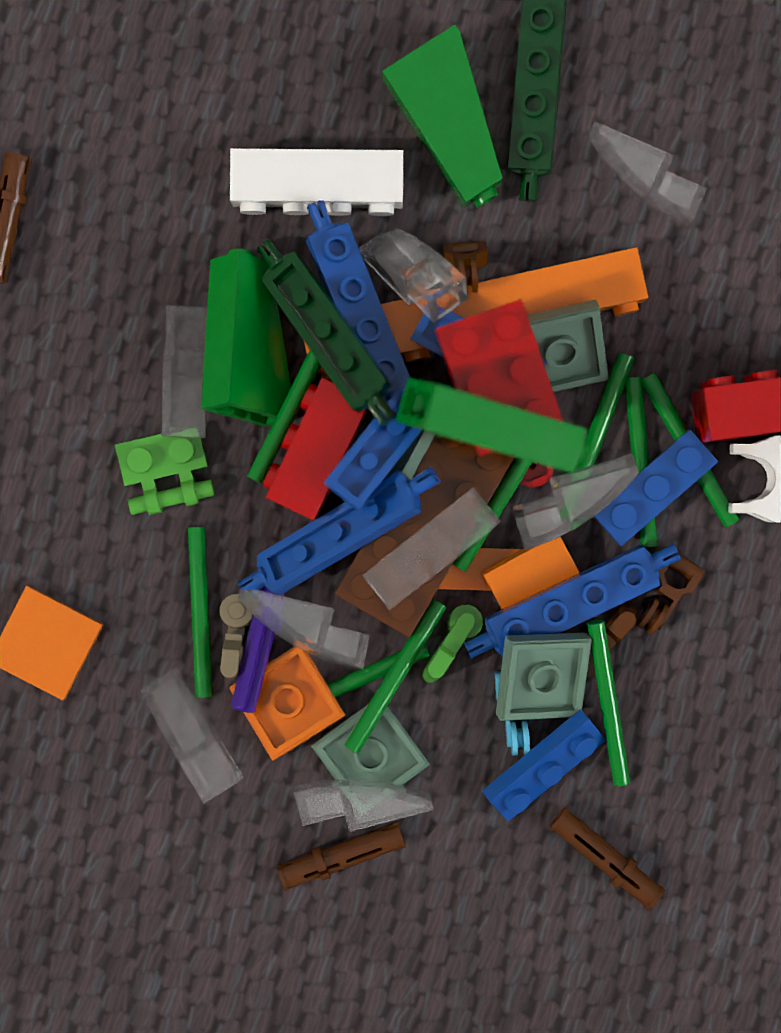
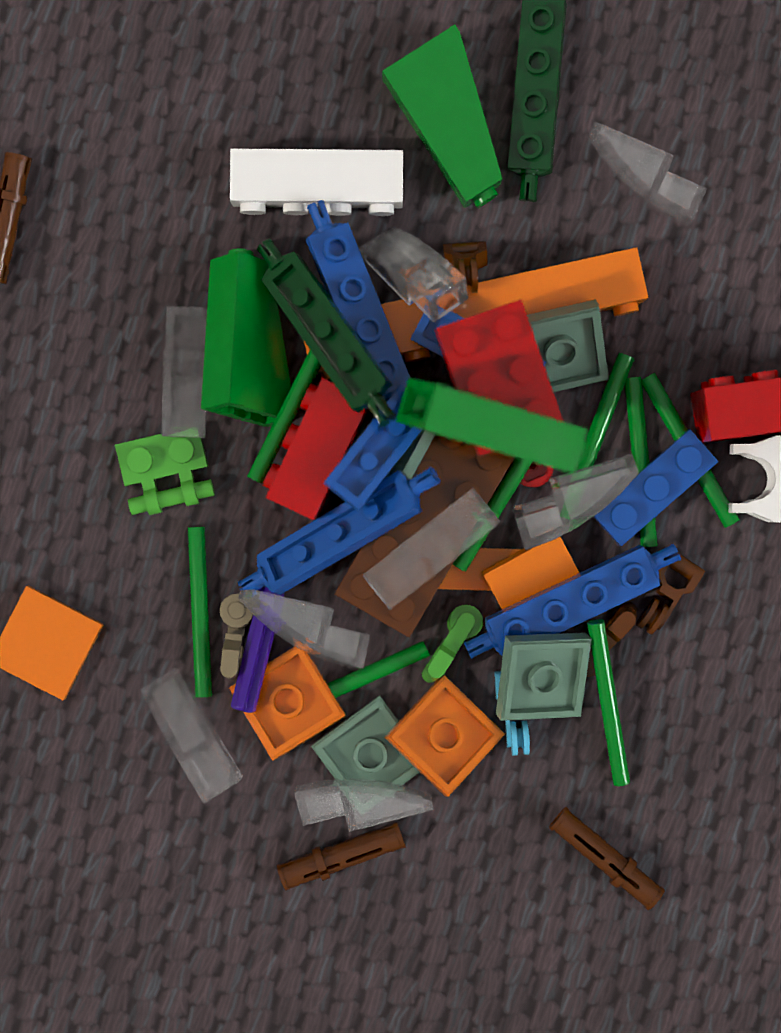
green bar [344,599,447,754] -> none
blue plate [482,709,606,822] -> none
none -> orange tile [384,675,505,797]

